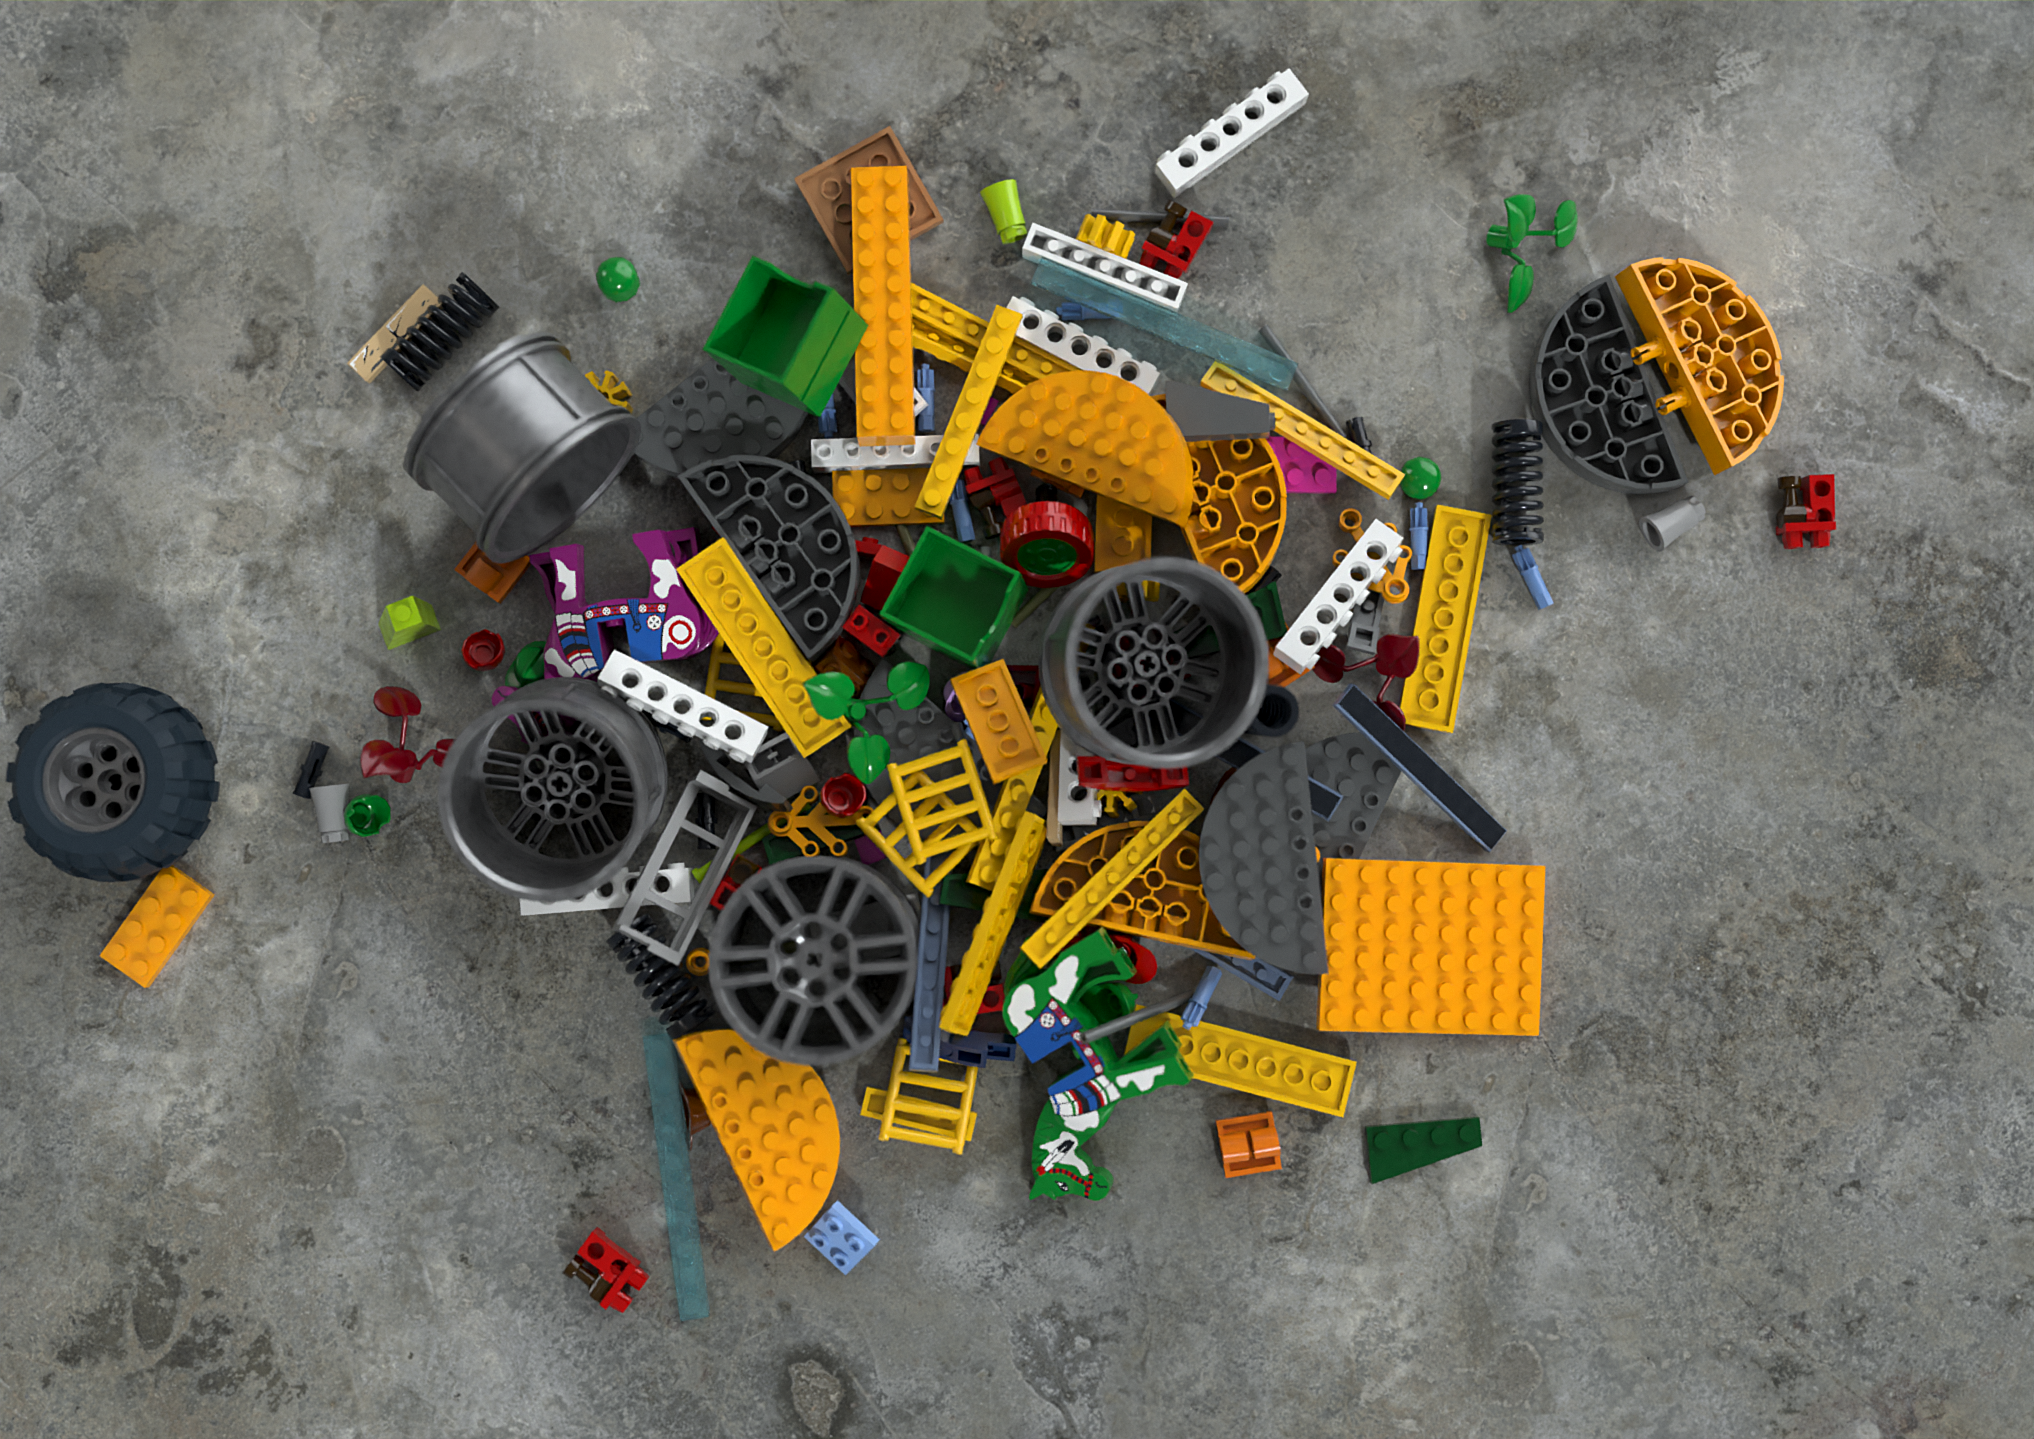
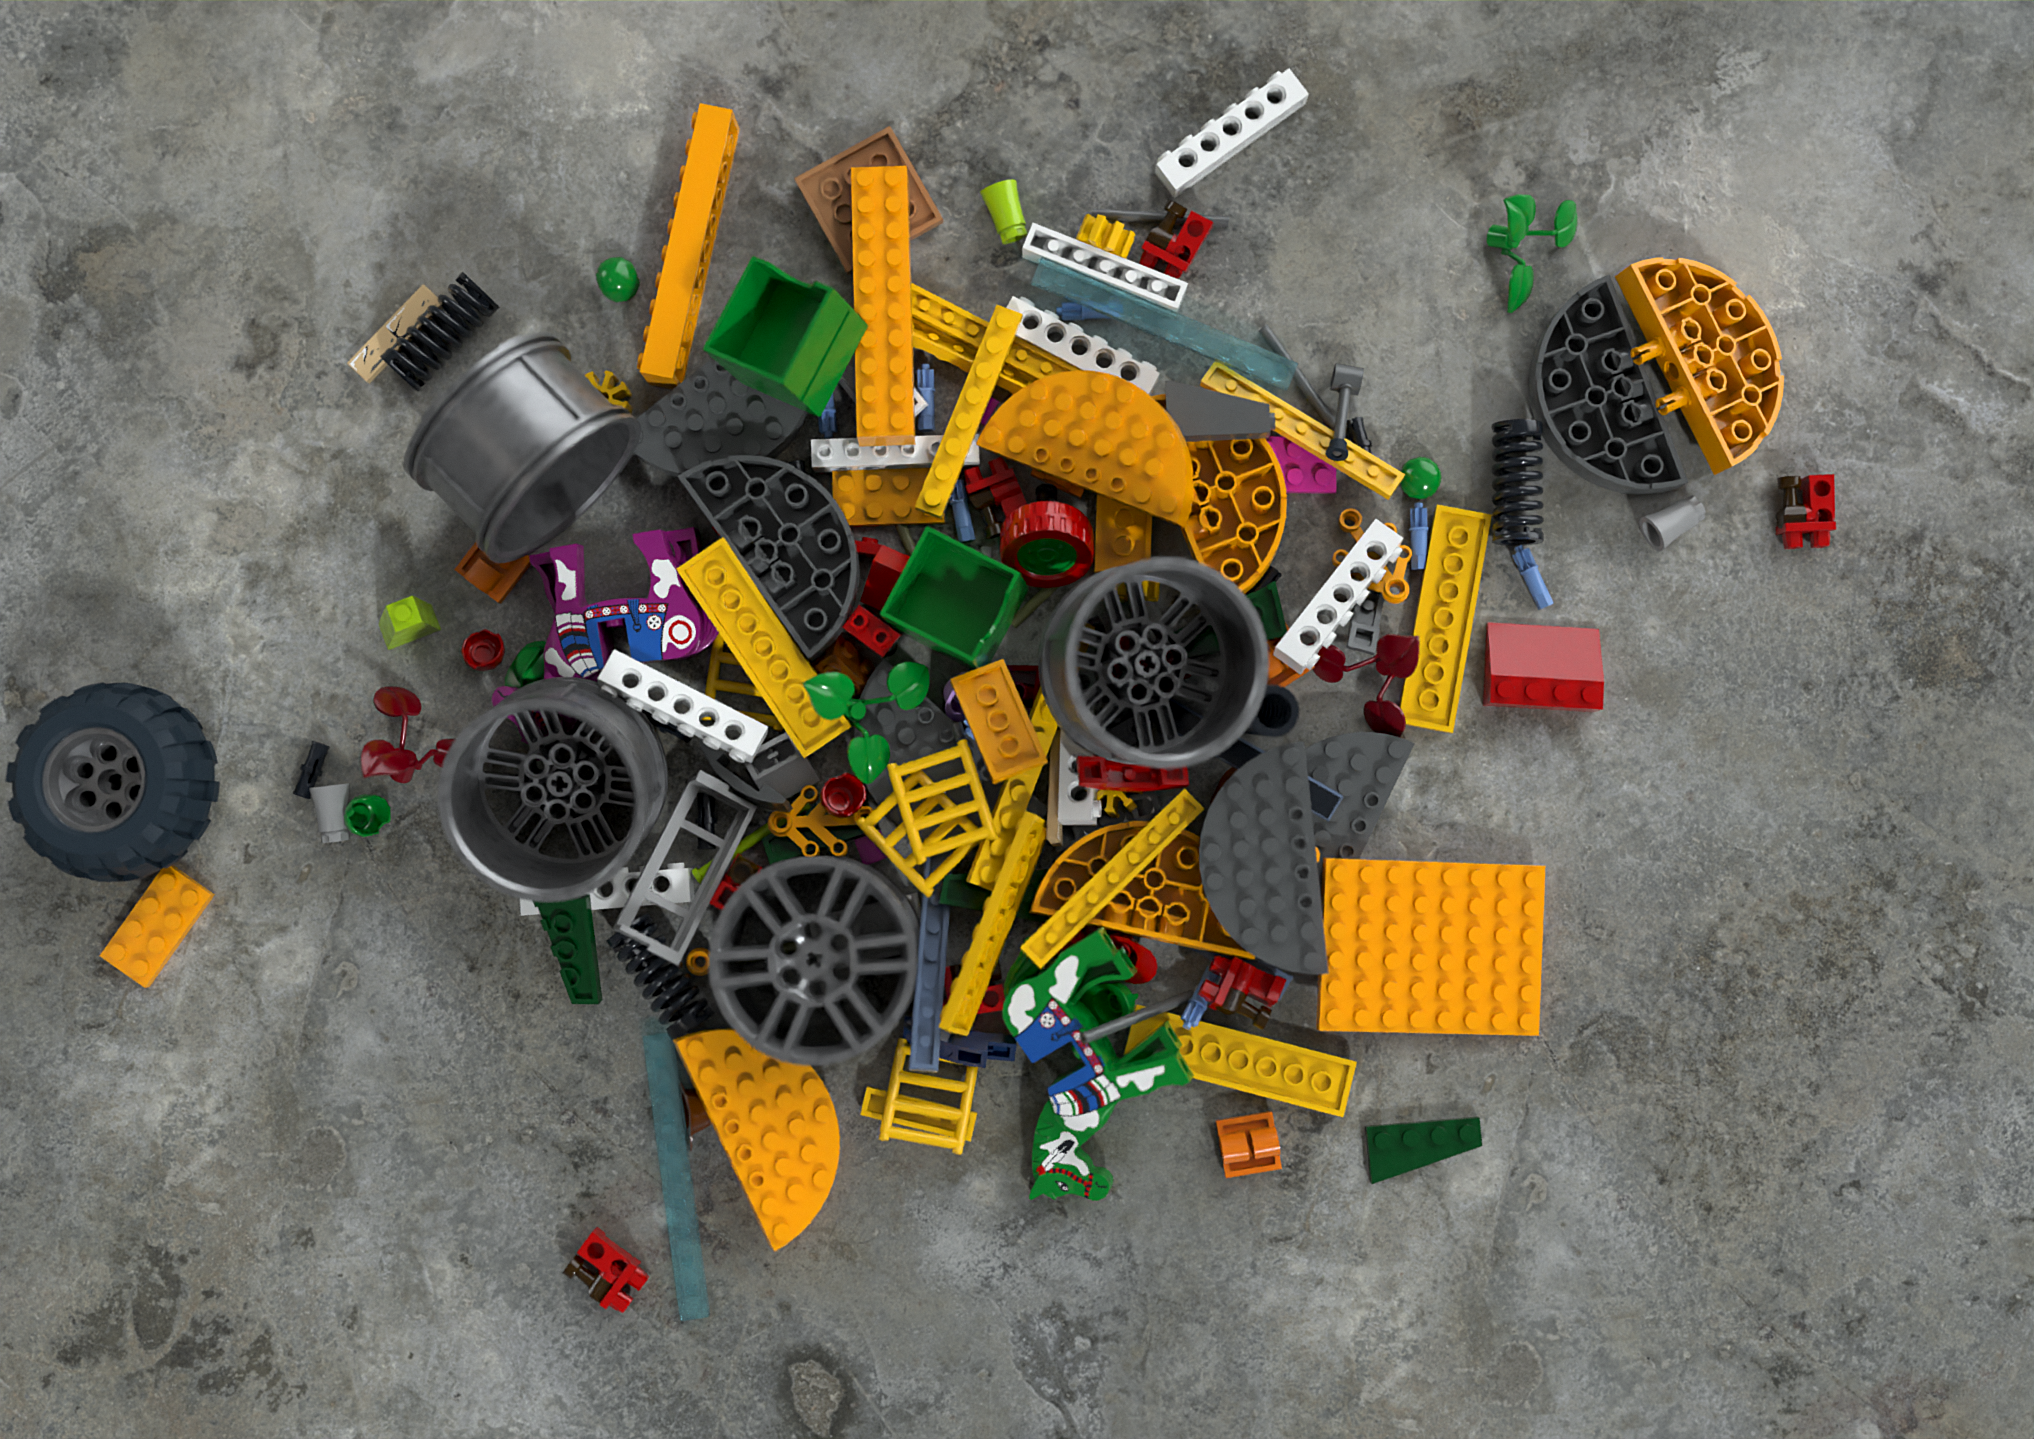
light blue plate [804,1200,880,1275] -> none
black tile [1332,683,1507,852] -> none
none -> dark green wing [533,894,603,1004]
none -> light orange brick [637,103,740,390]
none -> red hips [1198,955,1287,1030]
none -> dark grey piece [1325,363,1364,461]
none -> slope [1483,622,1604,712]

